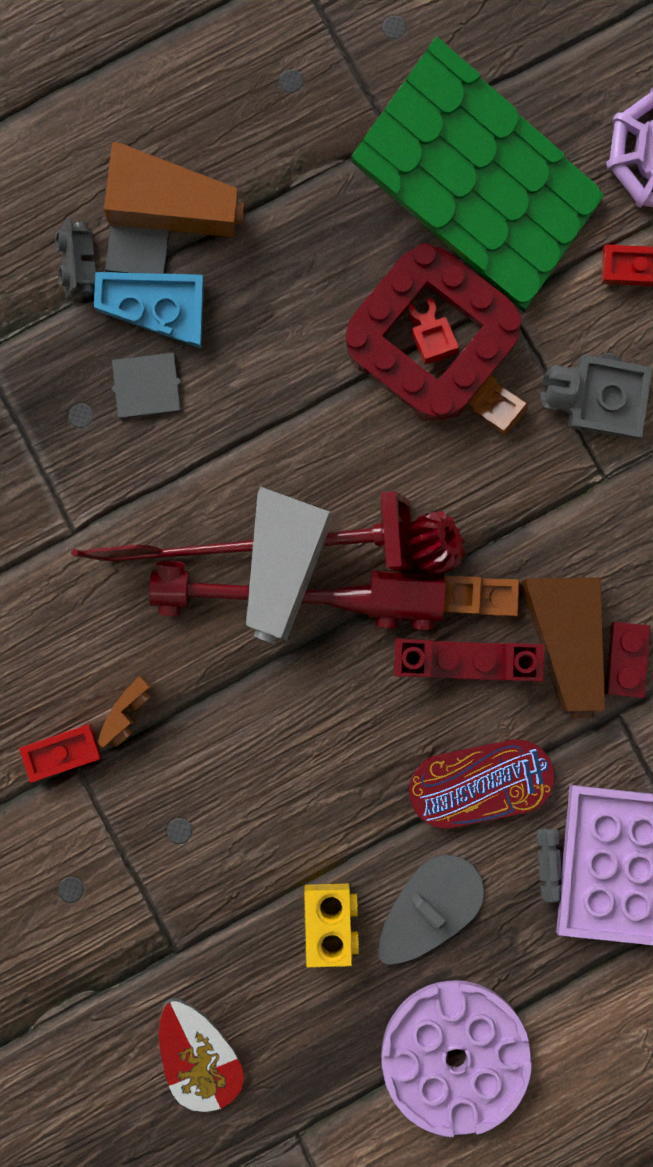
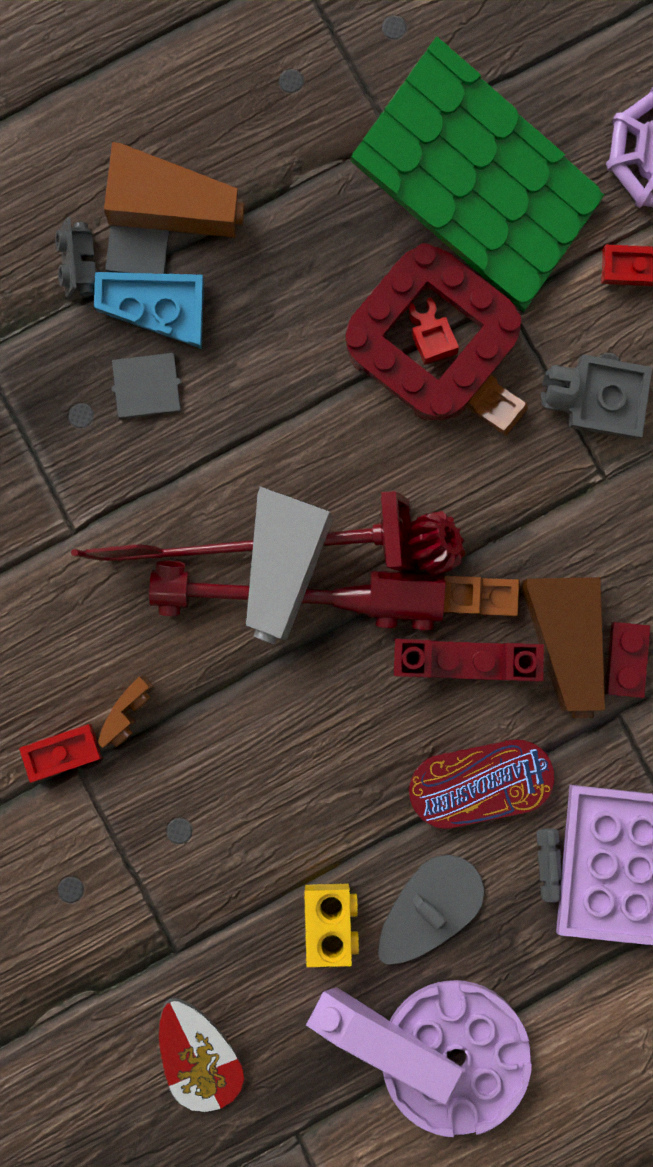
none -> lavender slope [306,987,465,1105]

